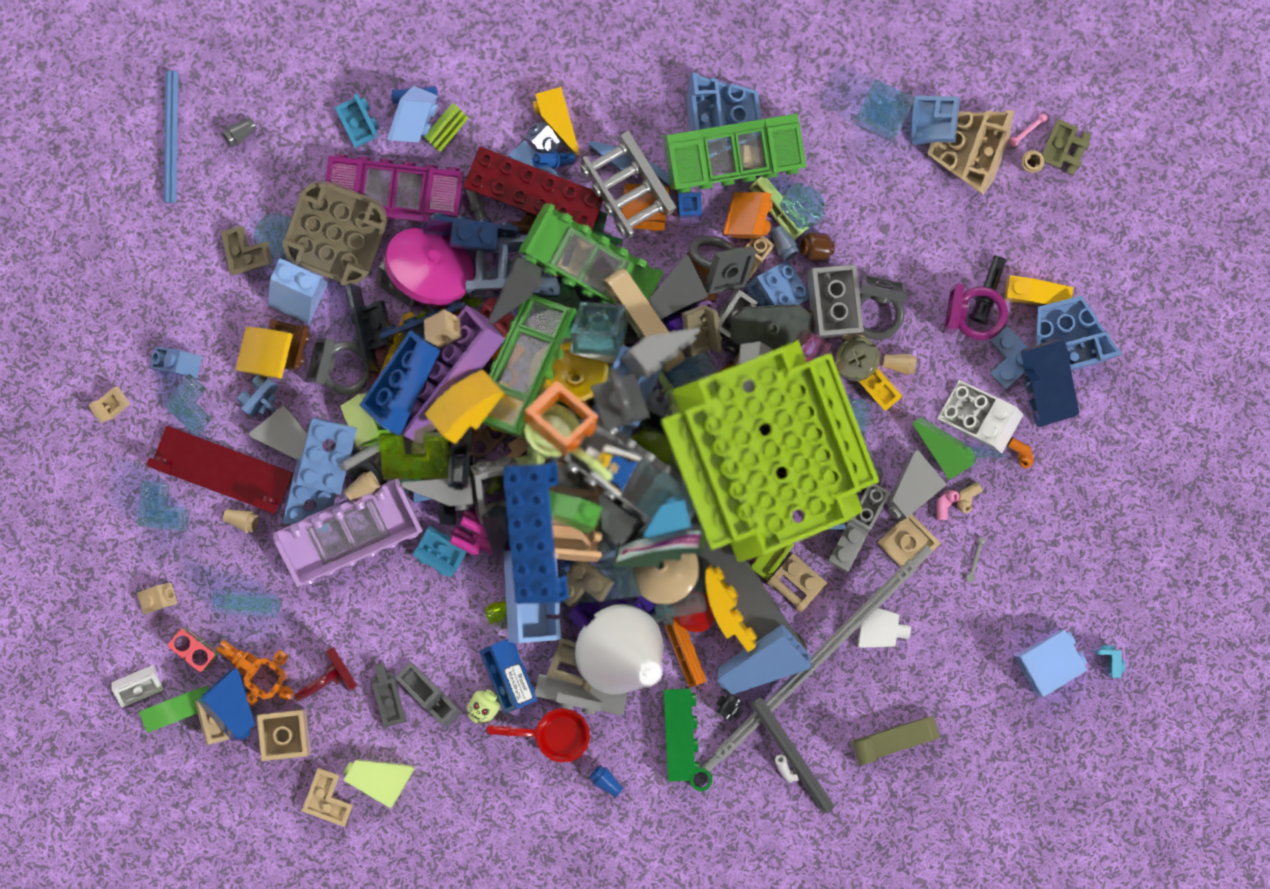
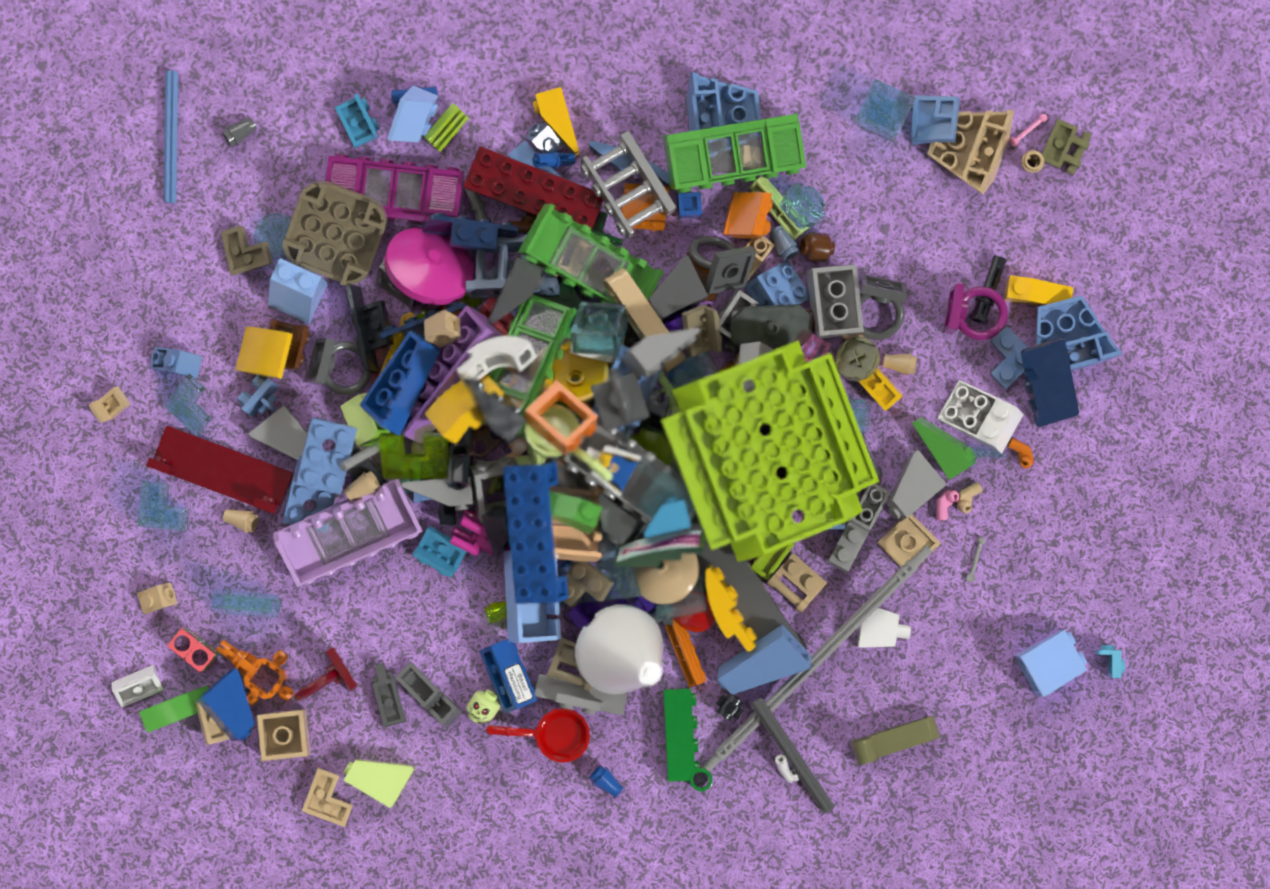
none -> white arch [457,336,537,386]
none -> black slope [463,378,526,443]

